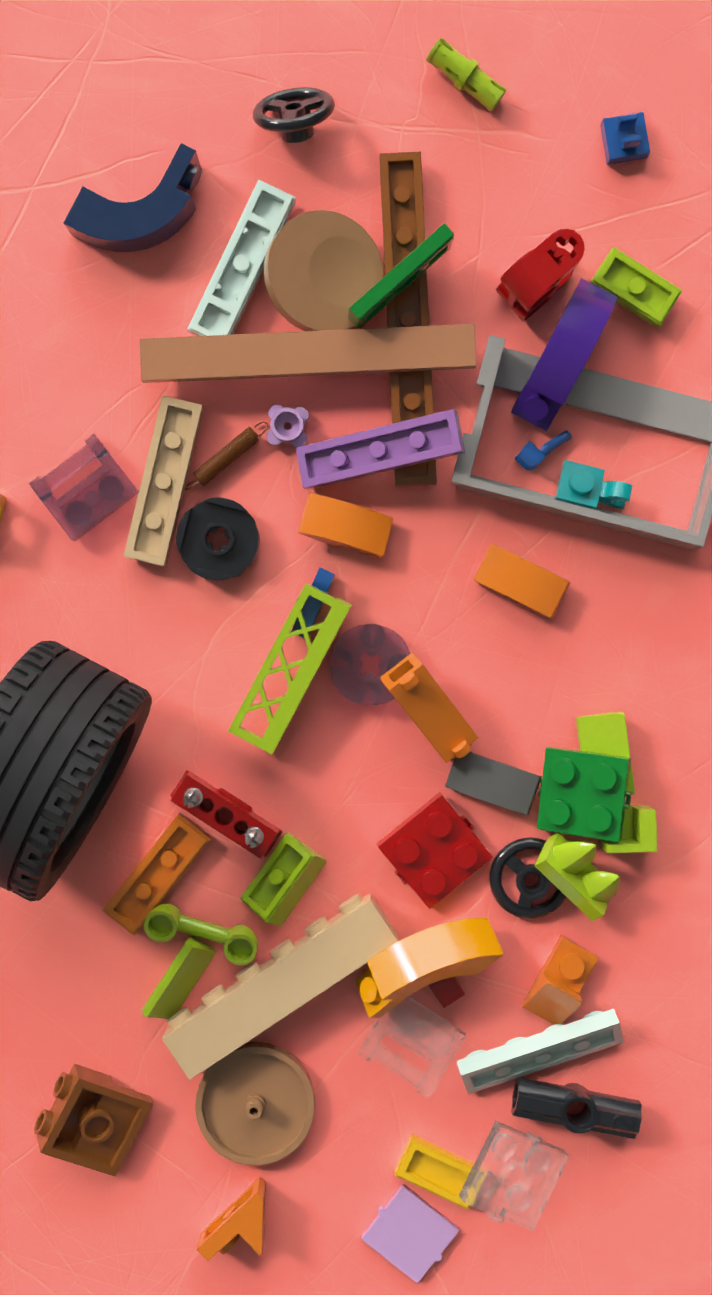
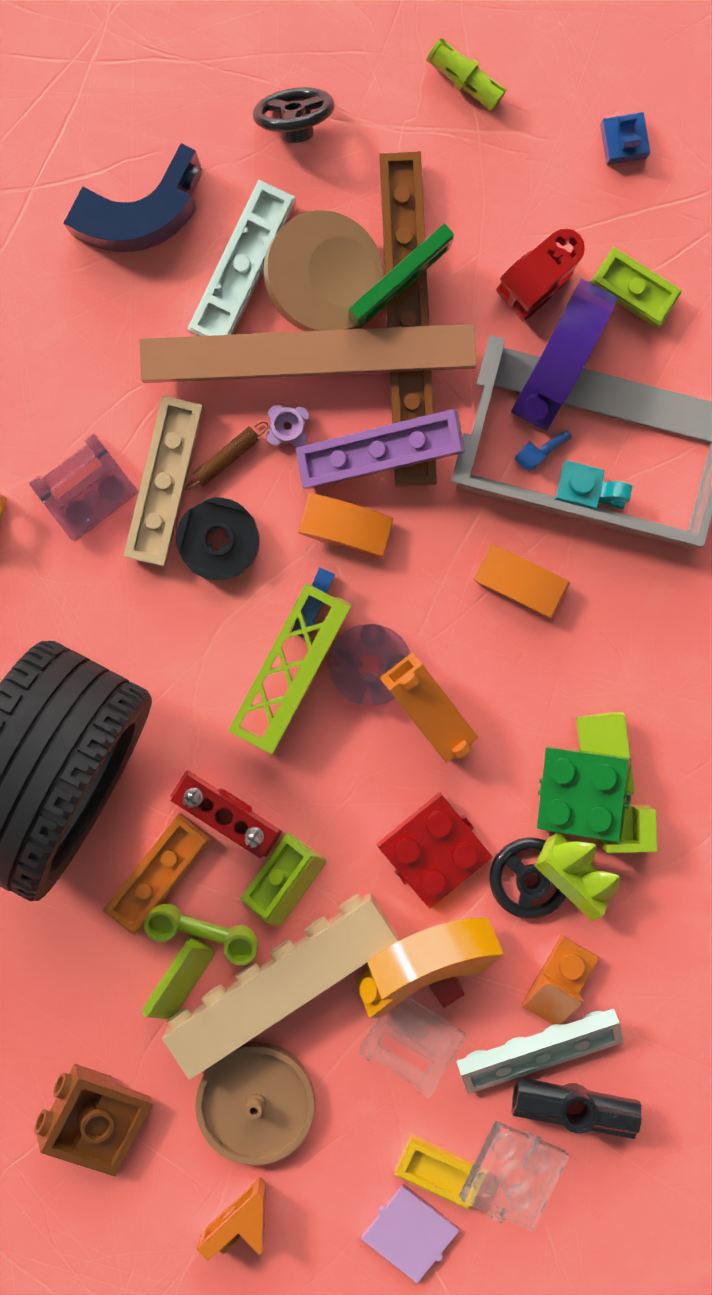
dark grey slope [445,751,542,815] -> none

